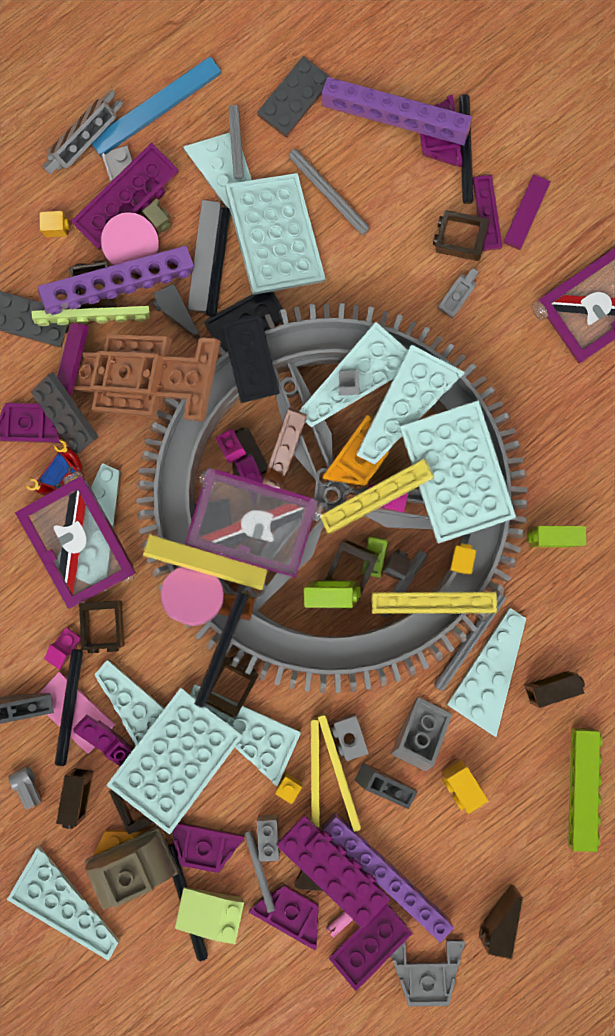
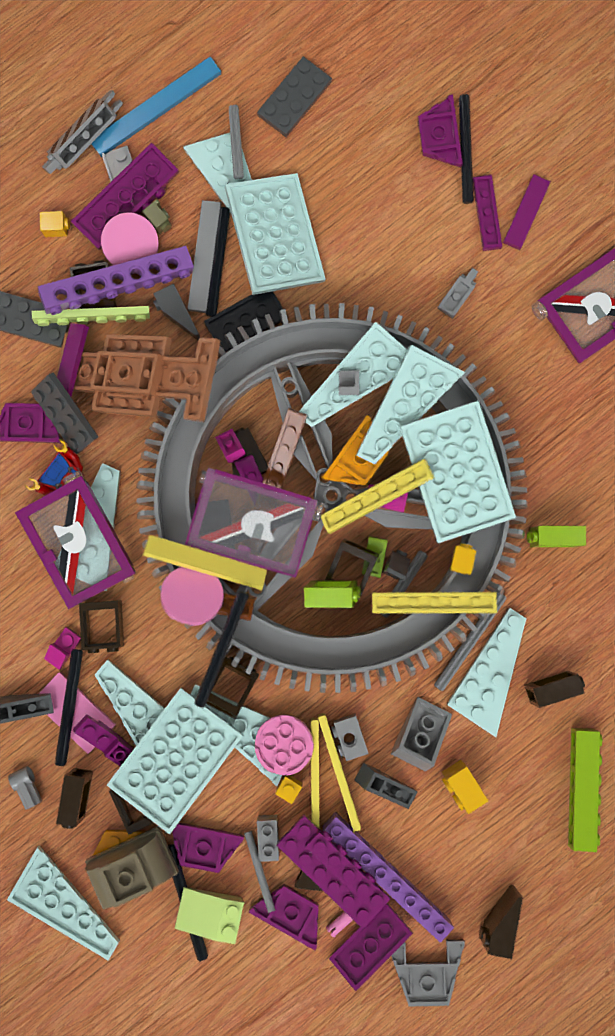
black tile [221,314,280,403] -> none
light grey axle [289,149,369,235] -> none
medium lavender brick [322,77,472,145] -> none
dark brown window [433,210,490,262] -> none
none -> bright pink tile [255,715,314,775]

